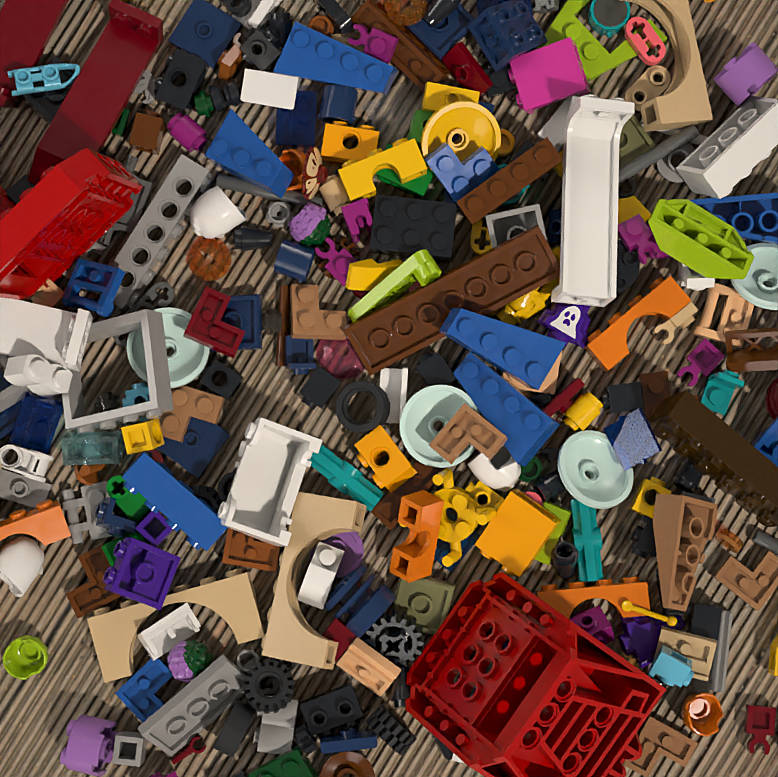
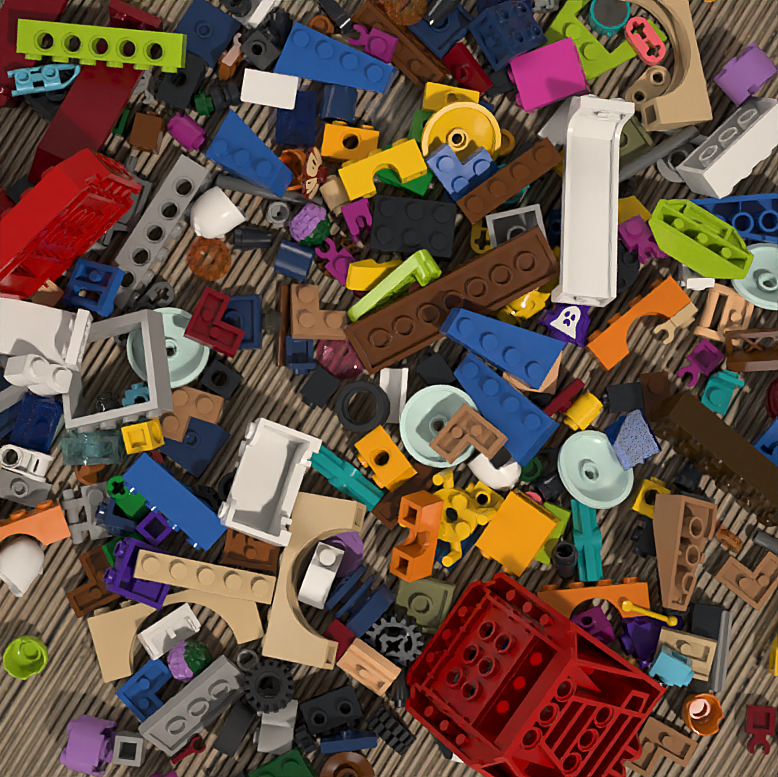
none -> lime brick [17,19,187,73]
none -> tan plate [133,549,276,605]

